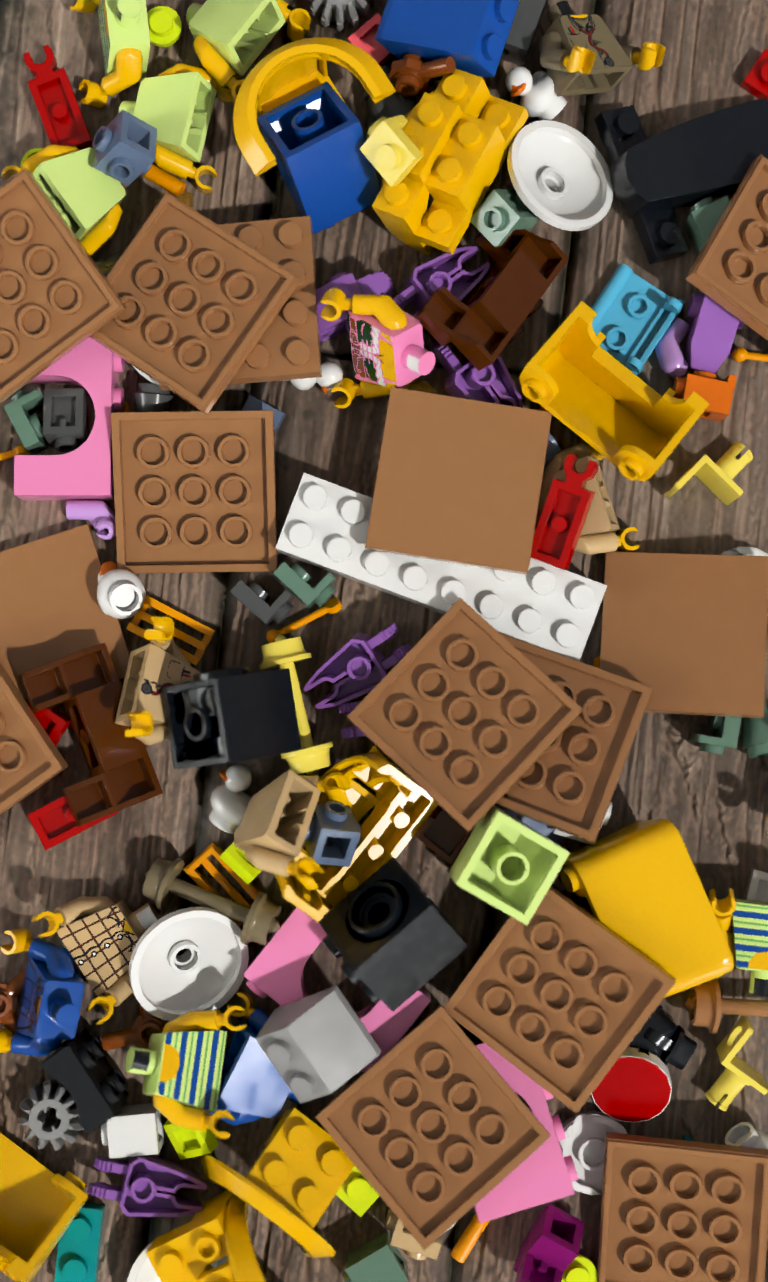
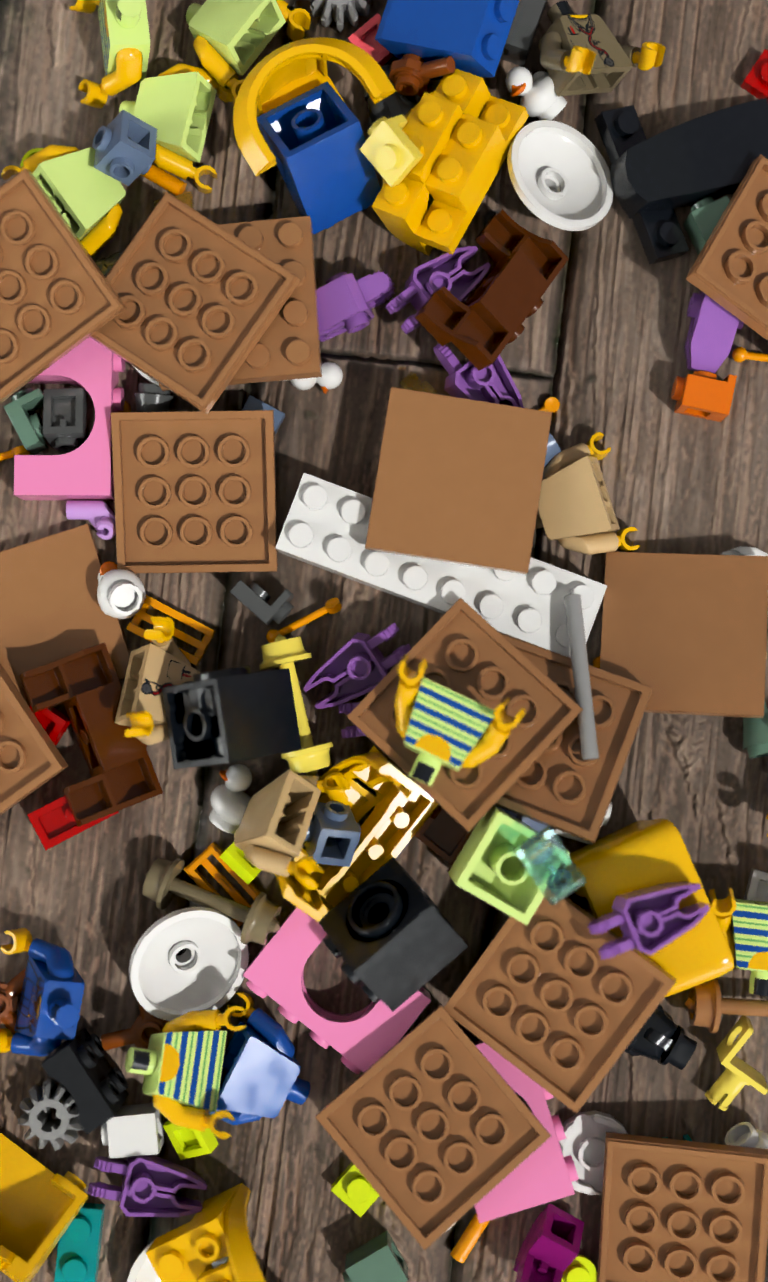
red plate [24,45,93,150] -> none
tan torso [31,896,161,1025] -> none
neon yellow plate [147,6,182,47] -> none
yellow piece [201,1108,355,1258] -> none
light grey slope [255,986,381,1104] -> none
sand green bracket [273,562,336,609] -> none
torso [320,288,436,409] -> none
tan bracket [384,1208,442,1260] -> none
sand green bracket [471,189,539,247] -> none
yellow windscreen [519,301,709,481] -> none
red plate [531,453,598,570] -> none
medium azure piece [591,263,685,376] -> none
red tile [591,1047,672,1123] -> none
lavender arm [655,317,690,378] -> none
light yellow bracket [664,442,753,505] -> none
sand green bracket [689,716,742,755] -> none
none -> torso [394,654,525,787]
none -> clear light blue bracket [513,826,586,905]
none -> light grey bar [564,594,599,760]
none -> medium lavender hinge [587,882,710,959]

